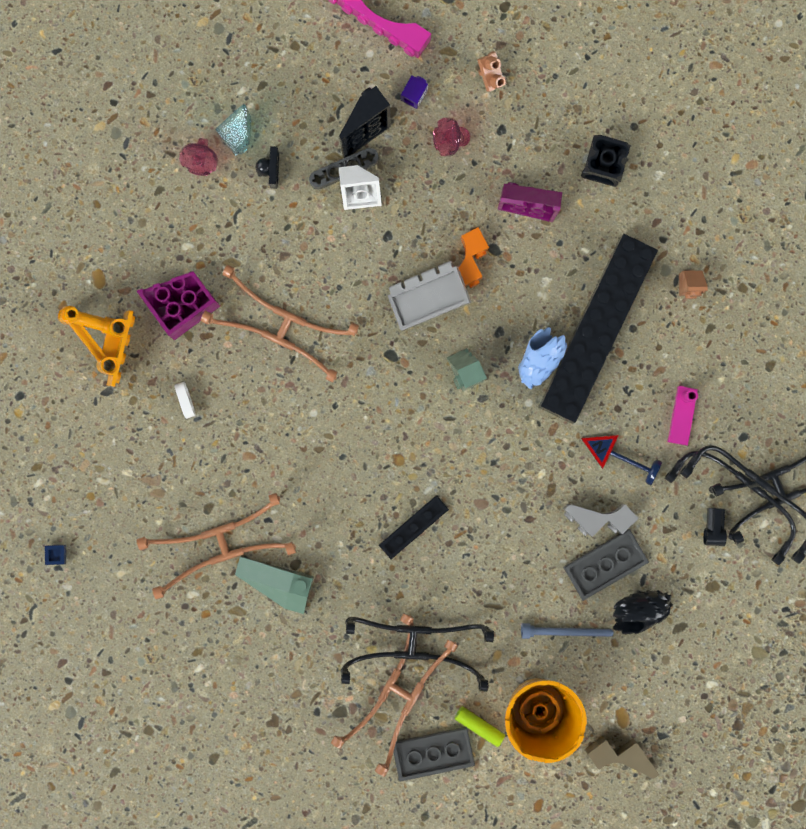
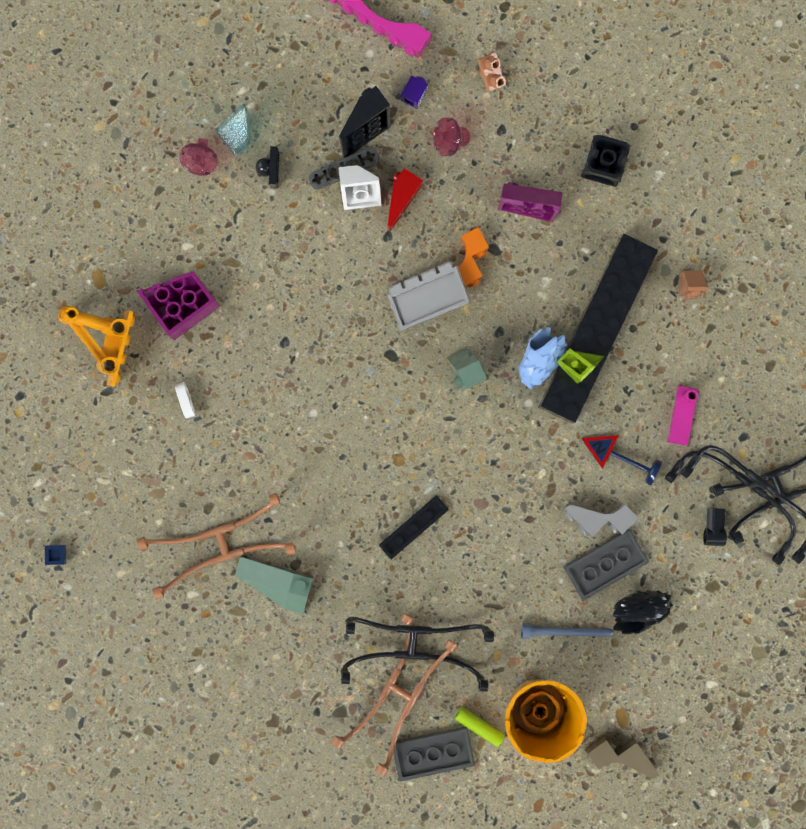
nougat bar [201,265,359,383] -> none
none -> red slope [387,168,423,231]
none -> lime slope [557,349,604,383]

